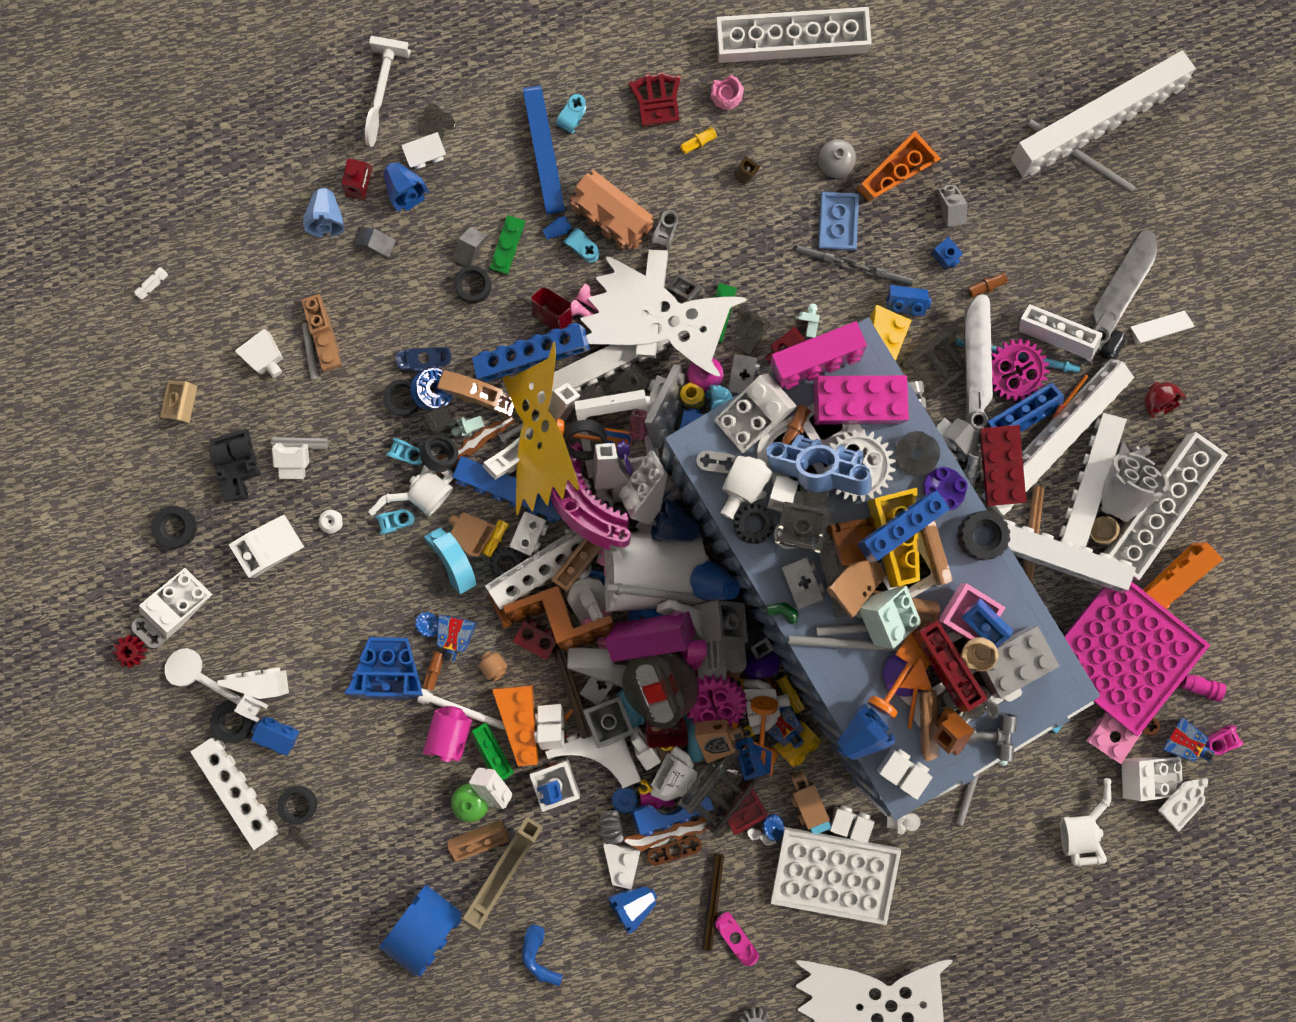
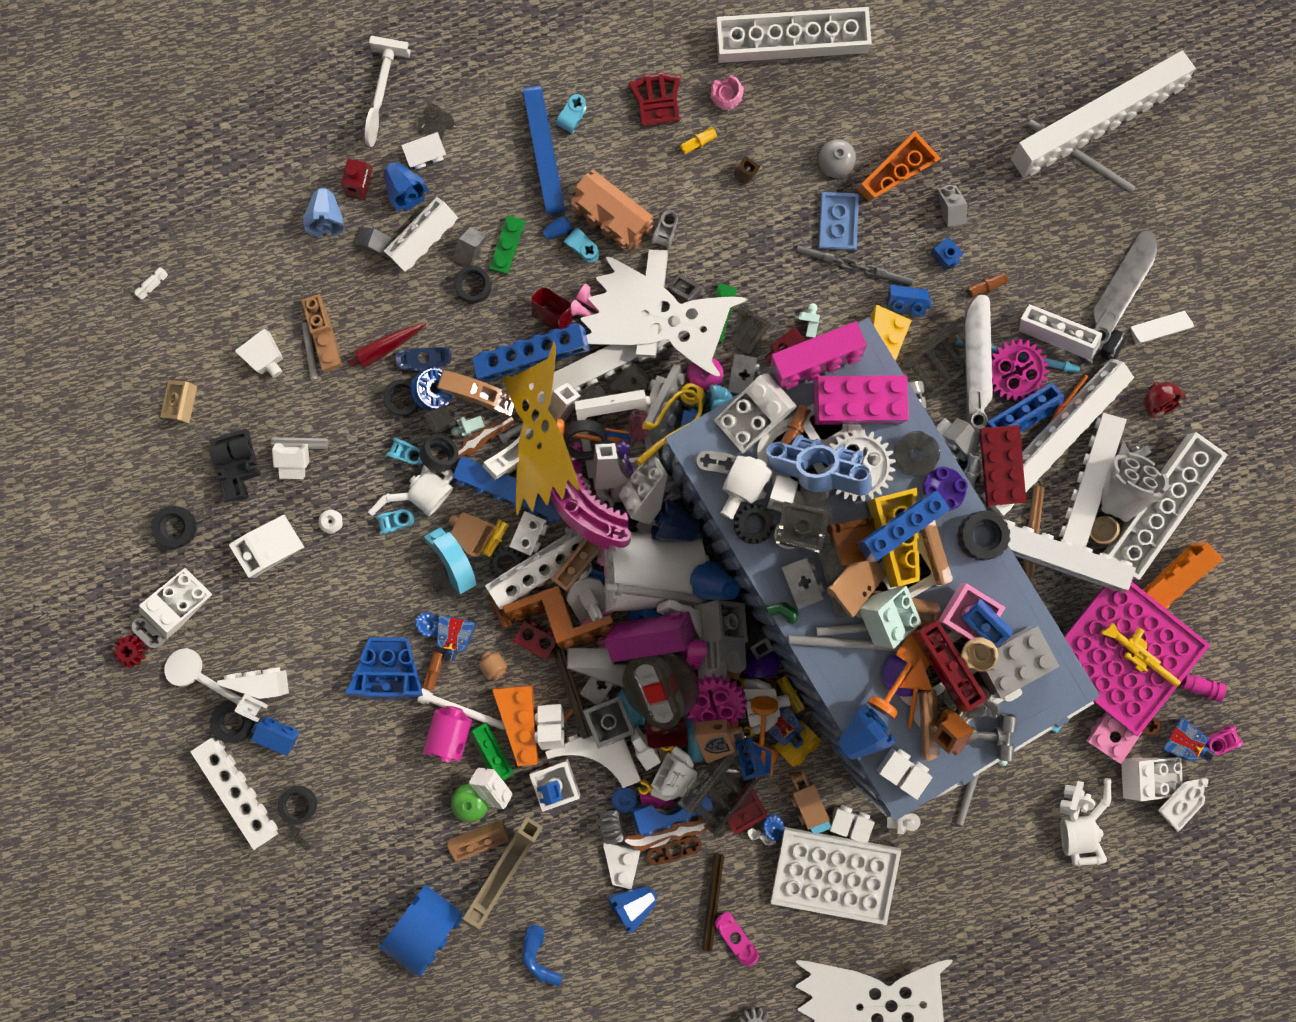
none -> dark red piece [349,322,426,368]
none -> white brick [384,197,458,272]
none -> yellow piece [636,389,703,466]
none -> white hips [1060,781,1095,822]
none -> yellow piece [1101,623,1181,687]

